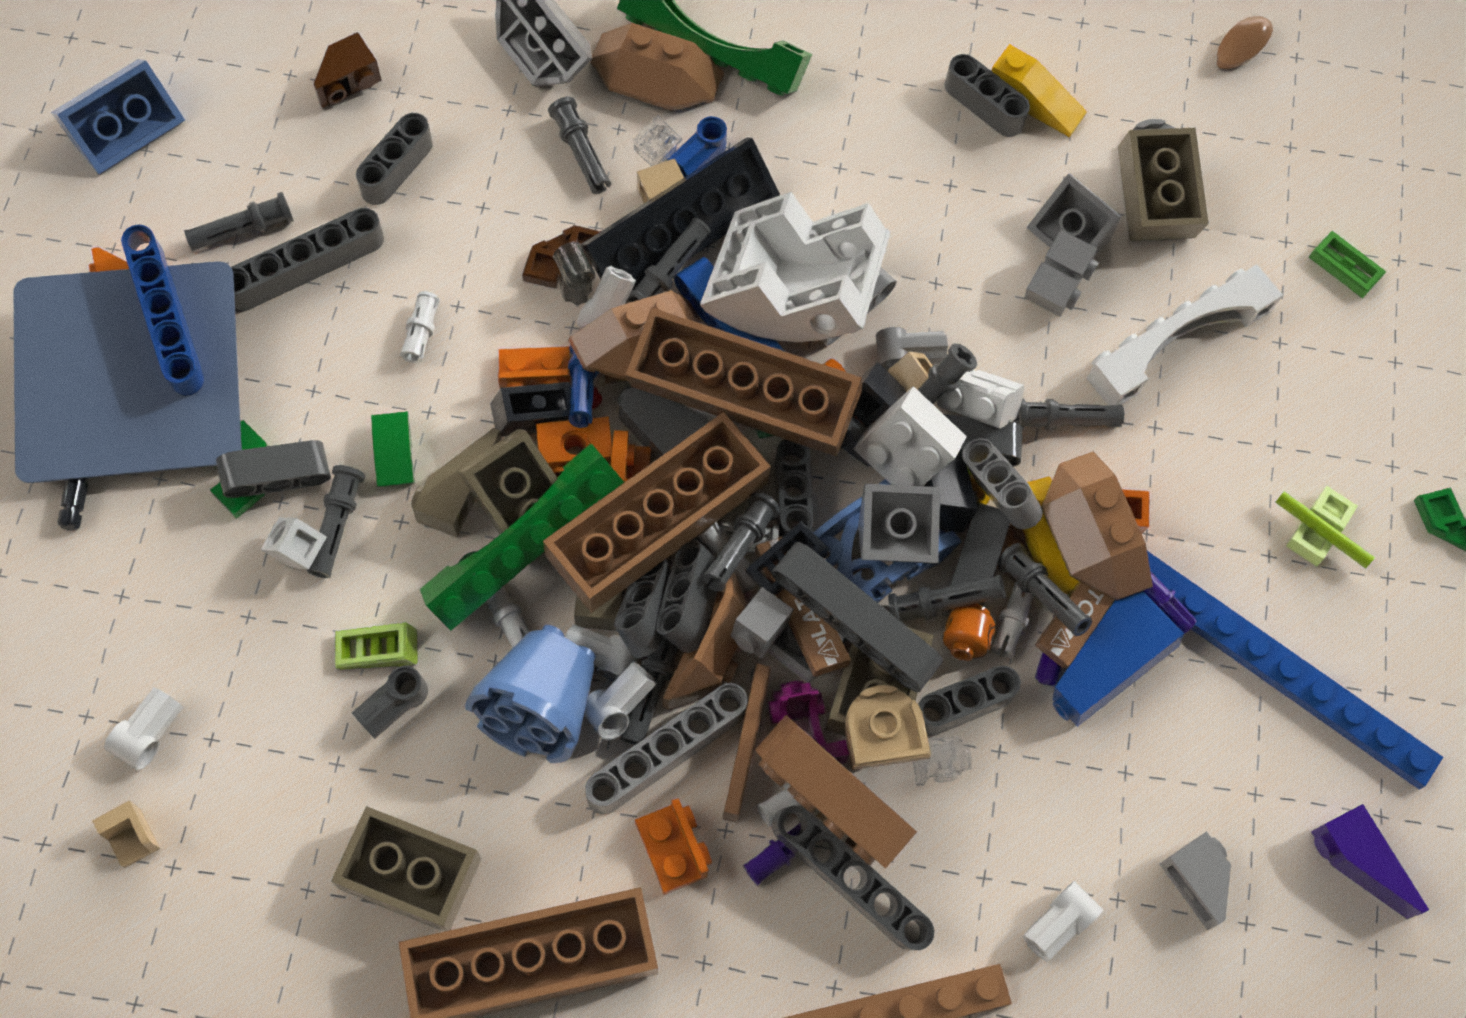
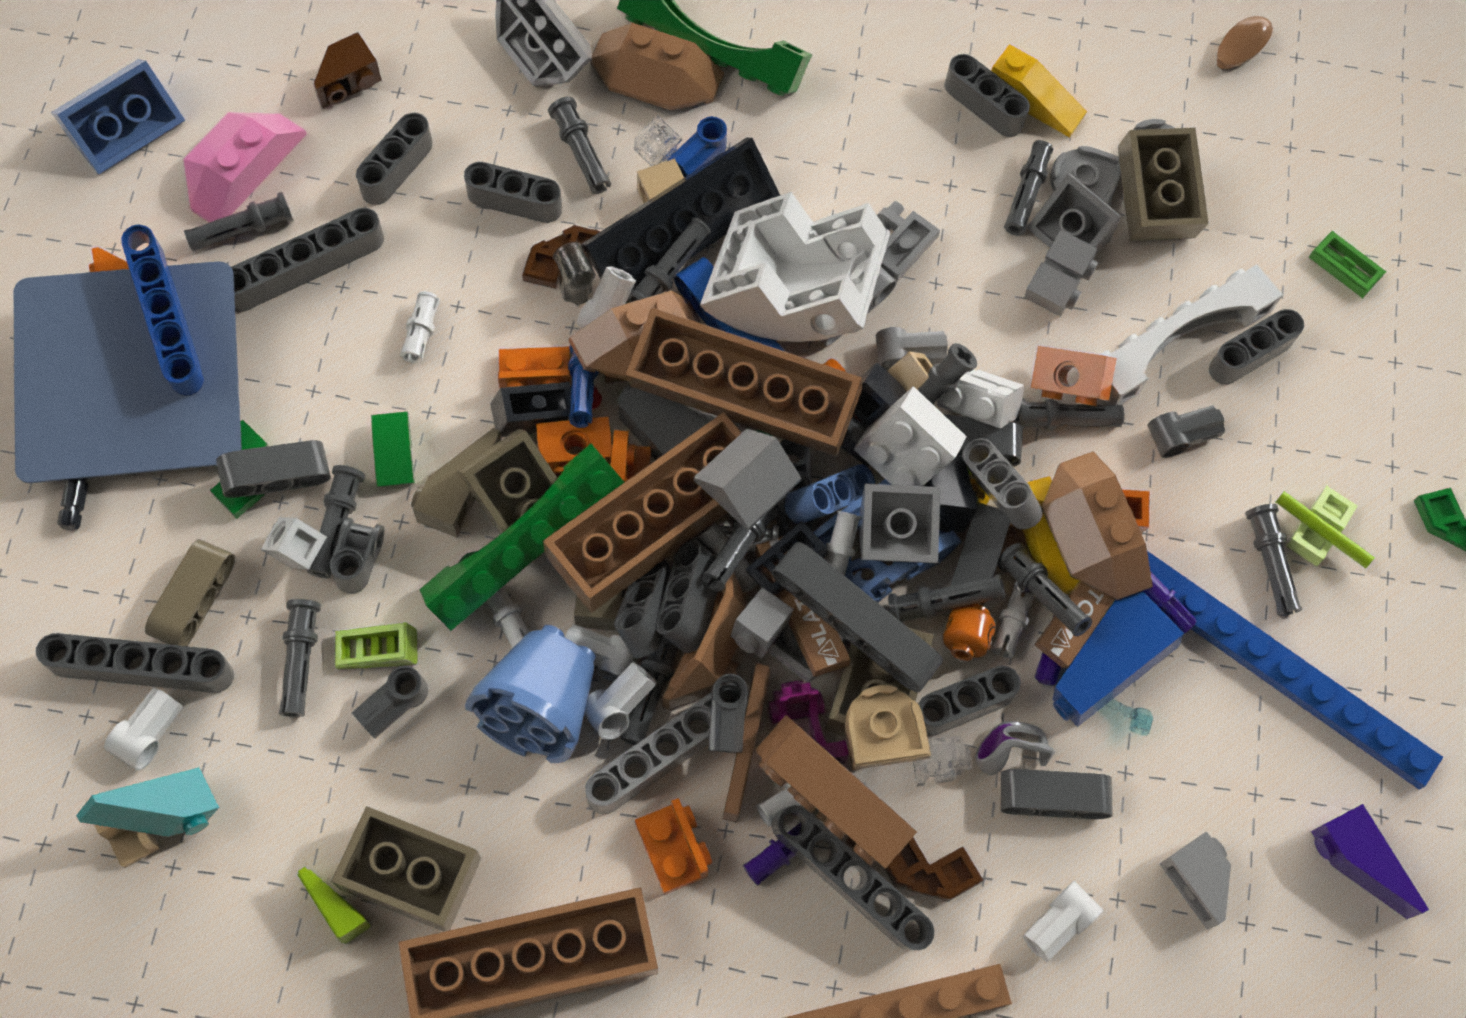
none -> dark grey beam [36,633,234,693]
none -> teal slope [76,767,219,837]
none -> dark tan beam [145,539,235,646]
none -> bright pink wedge [183,112,307,222]
none -> dark grey pin [279,599,321,717]
none -> lime slope [297,867,371,944]
none -> dark grey piece [330,518,384,594]
none -> dark grey beam [464,162,562,223]
none -> light grey slope [694,429,801,530]
none -> dark grey piece [708,674,748,753]
none -> medium blue beam [785,464,875,524]
none -> white pin [826,511,861,576]
none -> light grey plate [877,201,940,282]
none -> reddish brown tile [884,838,984,902]
none -> light grey piece [975,721,1055,775]
none -> dark grey beam [1001,769,1113,819]
none -> dark grey pin [1004,140,1054,236]
none -> orange brick [1030,346,1117,406]
none -> light grey tile [1050,146,1121,206]
none -> clear light blue hand [1106,699,1153,736]
none -> dark grey piece [1147,405,1225,458]
none -> dark grey beam [1209,309,1304,384]
none -> dark grey pin [1245,504,1302,616]

